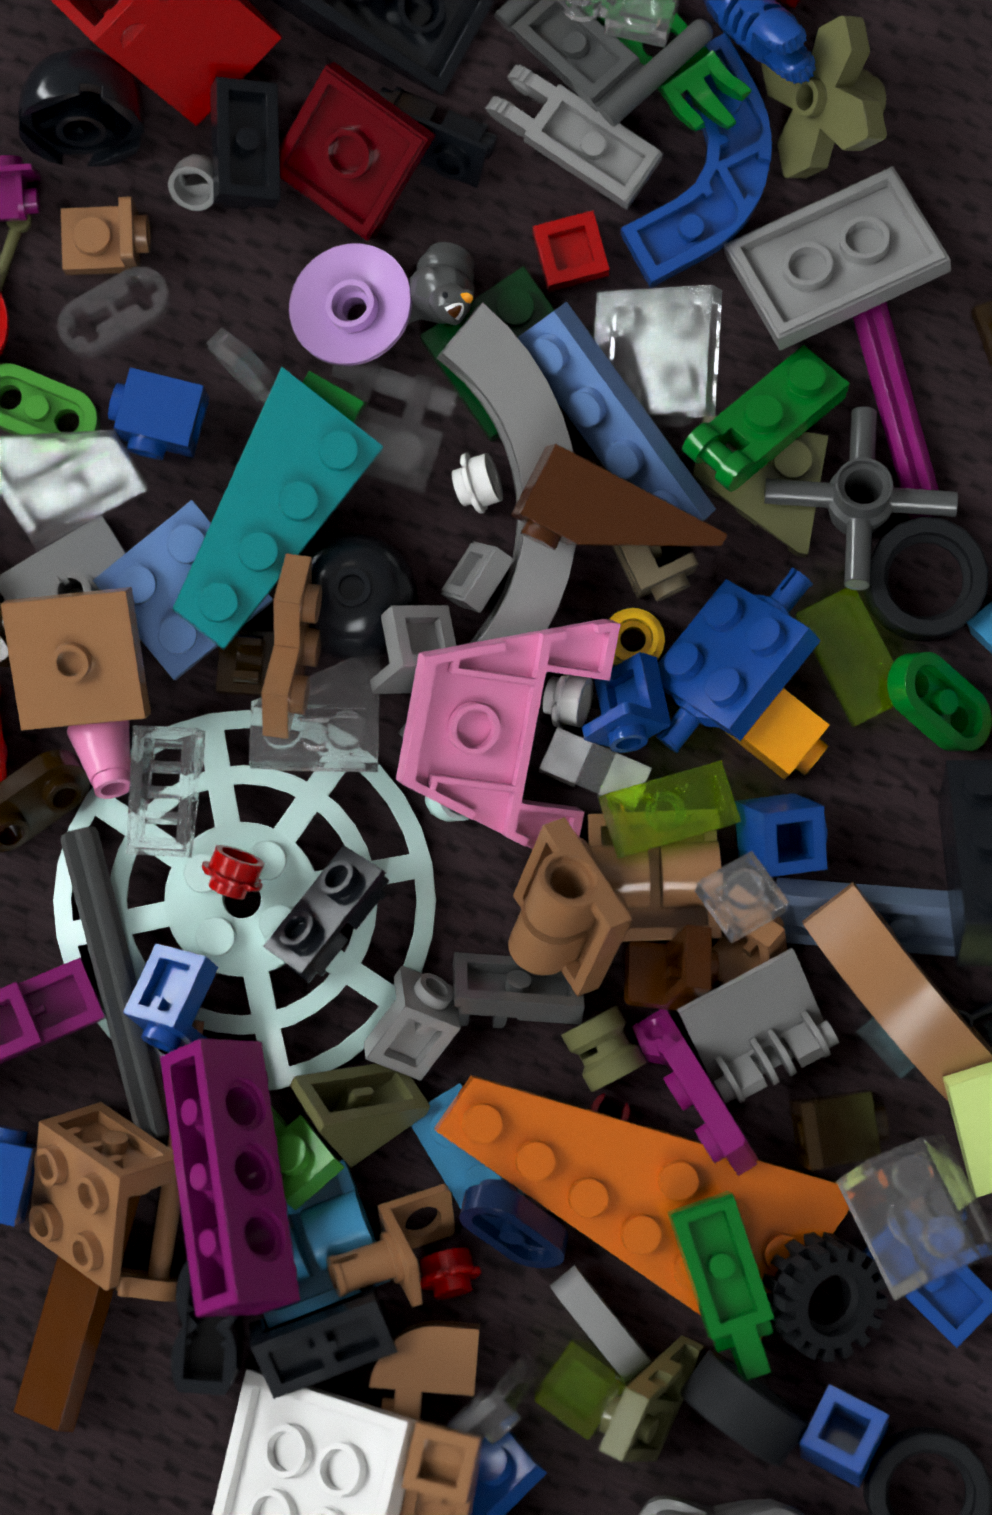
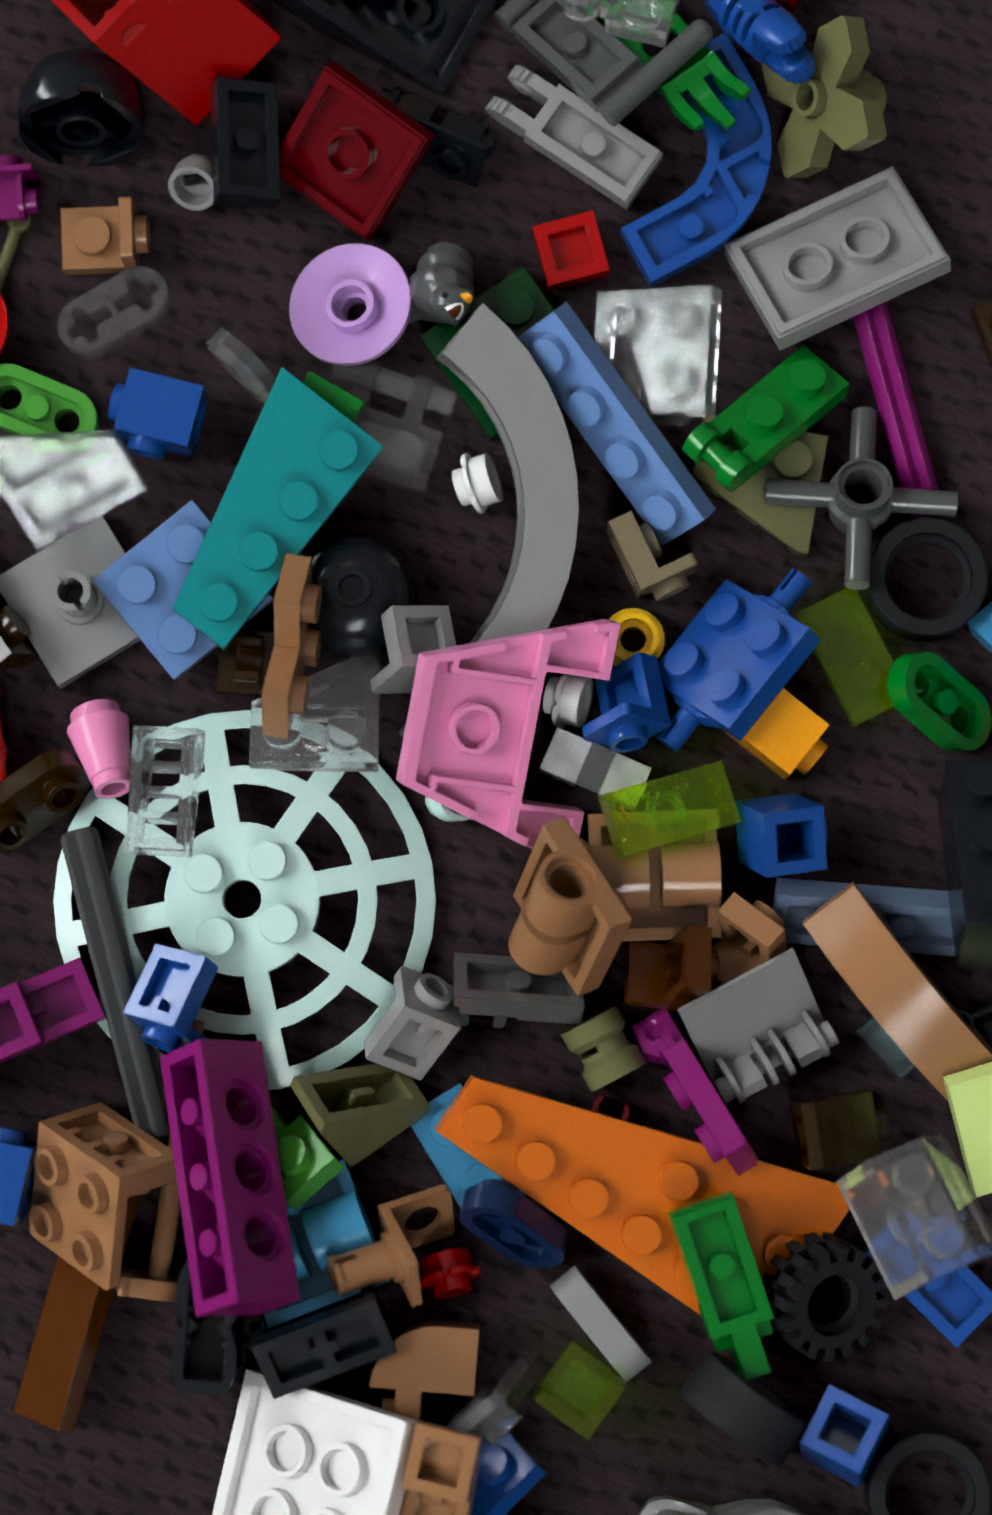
medium nougat plate [0,587,151,730] -> none
red plate [201,845,265,899] -> none
black hinge [263,845,389,983] -> none
light grey tile [441,541,515,613] -> none
reddish brown slope [511,444,728,550] -> none
olive wing [599,1335,707,1462] -> none
clear plate [695,851,789,943] -> none

